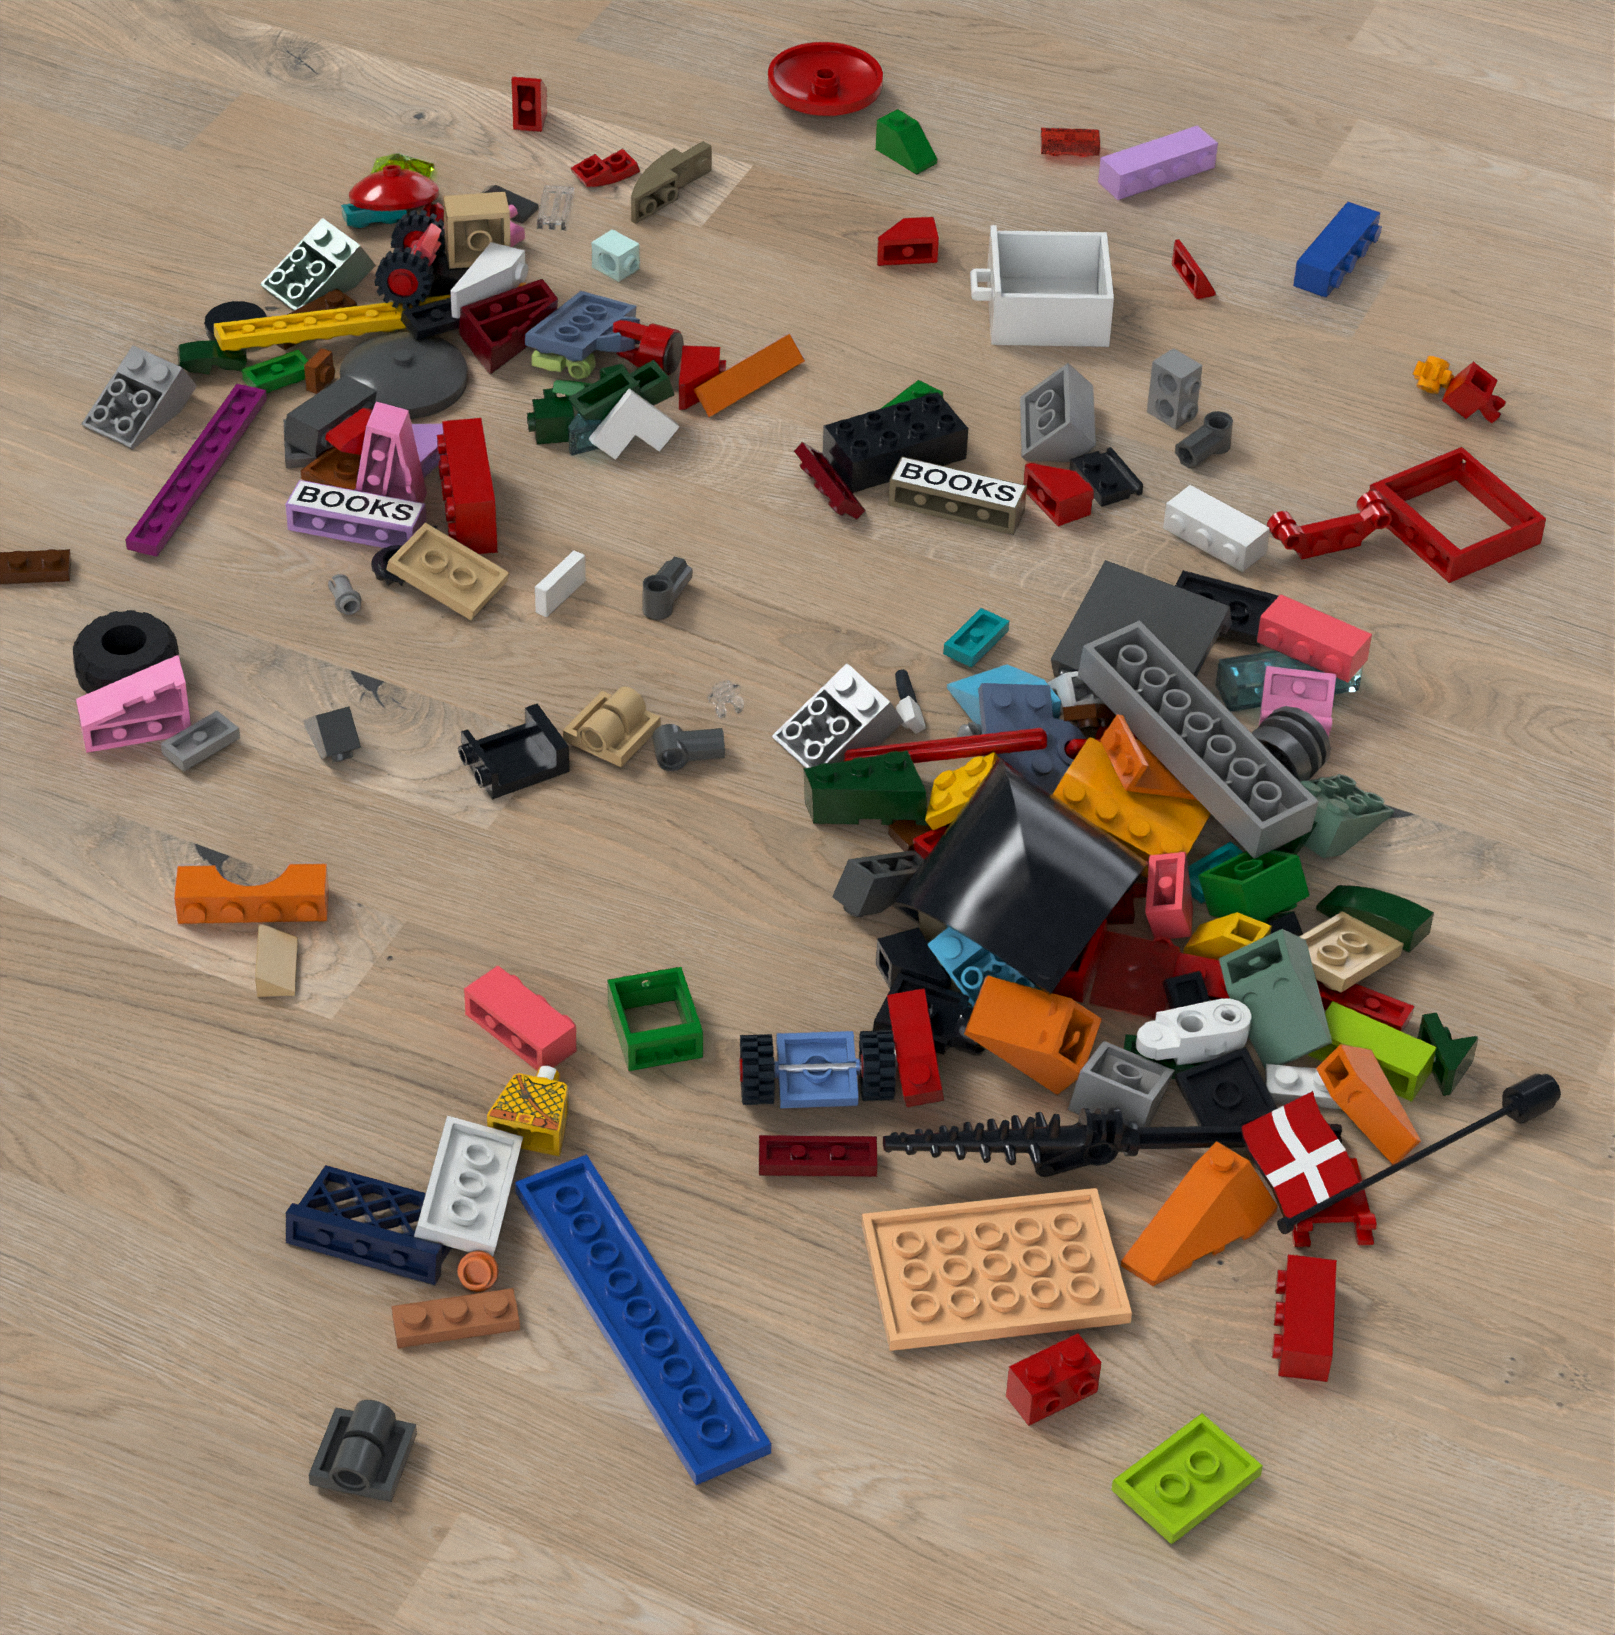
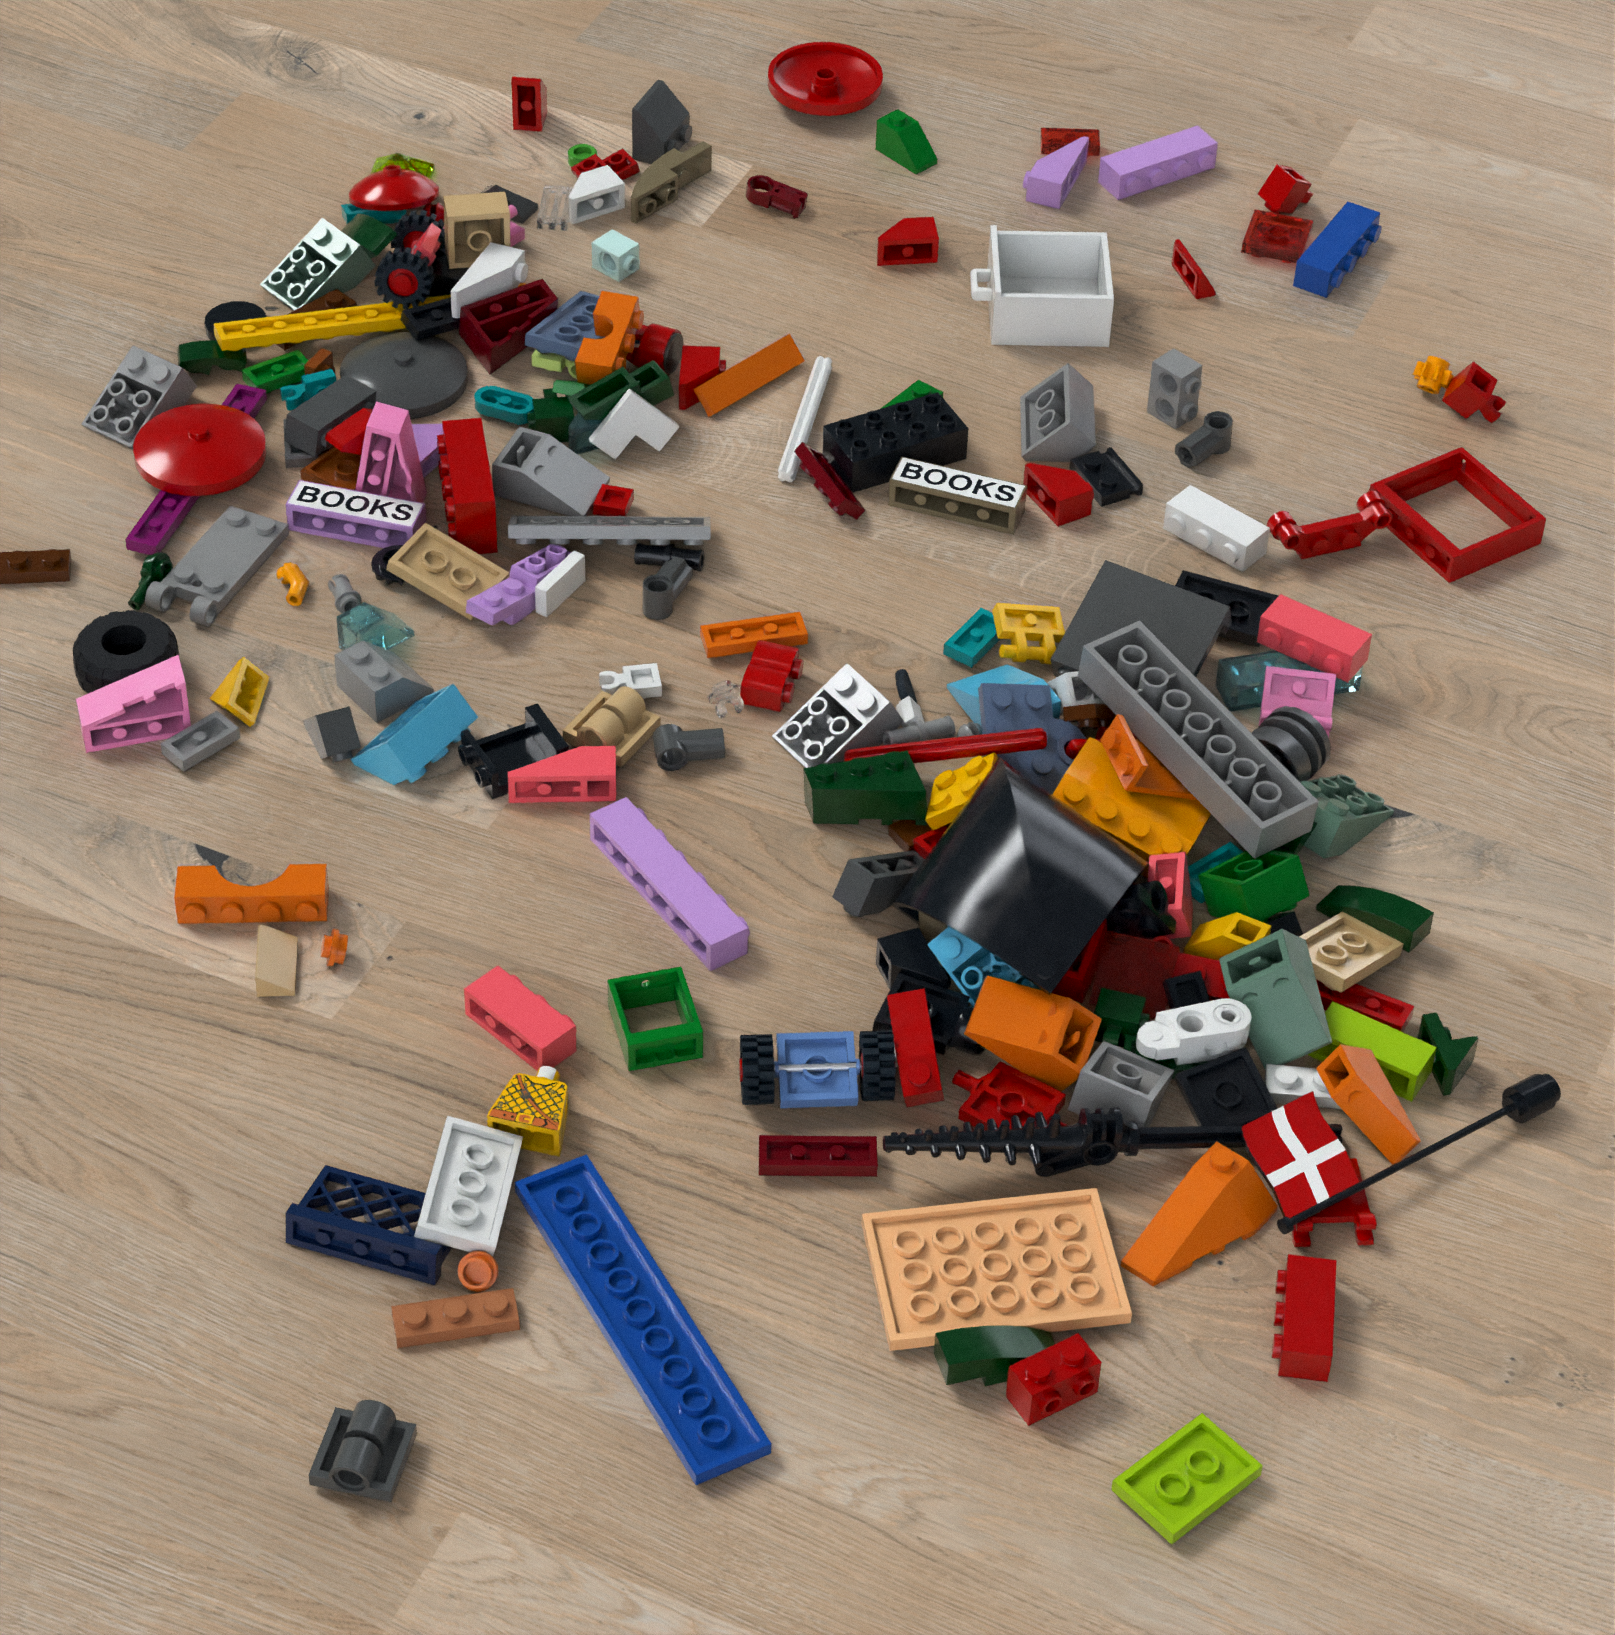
none -> dark green plate [128,552,173,610]
none -> red dish [133,404,267,496]
none -> light grey hinge [145,506,289,627]
none -> yellow slope [209,657,270,727]
none -> light orange arm [276,562,309,606]
none -> teal plate [280,369,336,410]
none -> orange plate [320,929,348,967]
none -> light grey slope [334,641,434,723]
none -> clear light blue slope [336,602,415,651]
none -> dark green slope [341,214,397,258]
none -> medium azure slope [350,684,478,785]
none -> lavender slope [466,544,571,626]
none -> teal plate [474,386,533,425]
none -> light grey slope [492,426,610,516]
none -> light grey plate [508,516,711,545]
none -> coral slope [508,746,616,803]
none -> bright green tile [568,144,597,167]
none -> white slope [569,165,625,224]
none -> orange arch [575,291,644,385]
none -> lavender brick [590,797,750,971]
none -> red plate [593,484,634,516]
none -> white plate [599,663,662,699]
none -> dark grey slope [632,80,692,164]
none -> black pin [634,543,705,572]
none -> orange plate [700,612,808,658]
none -> red brick [740,640,804,712]
none -> dark red piece [745,175,808,219]
none -> white axle [778,356,832,483]
none -> light grey pin [883,716,956,745]
none -> dark green slope [934,1326,1055,1386]
none -> red plate [952,1061,1067,1130]
none -> yellow plate [992,603,1065,664]
none -> lavender slope [1023,136,1089,209]
none -> dark green brick [1094,988,1151,1047]
none -> black plate [1106,881,1176,946]
none -> clear red plate [1241,209,1314,263]
none -> red brick [1258,164,1313,214]

